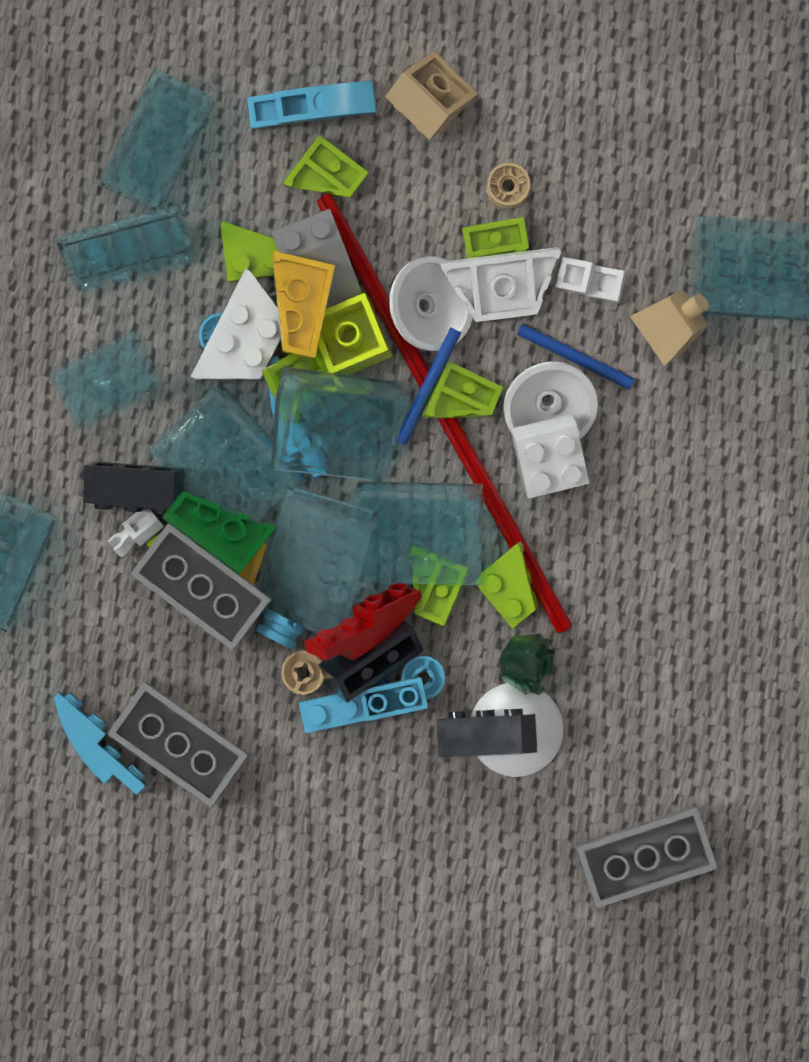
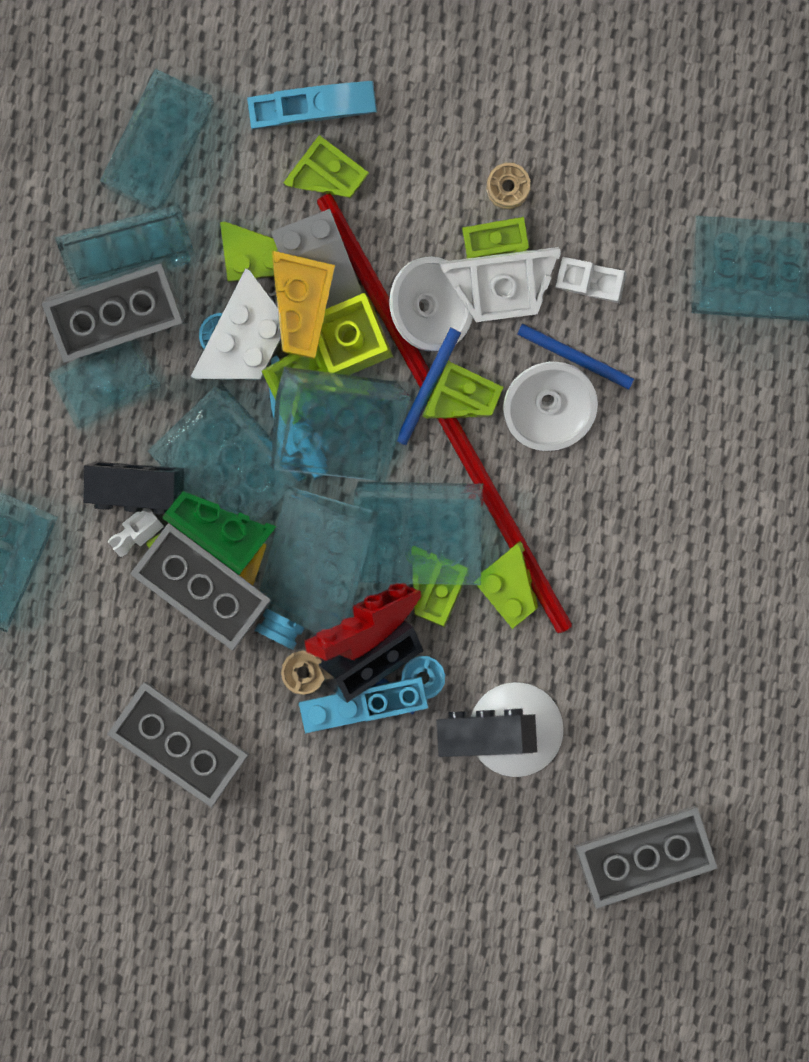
medium azure slope [54,692,148,795] -> none
tan slope [385,51,478,140] -> none
clear green cone [500,633,555,695] -> none
white brick [510,414,589,499] -> none
tan torso [630,290,709,366] -> none
none -> light grey brick [42,258,186,363]

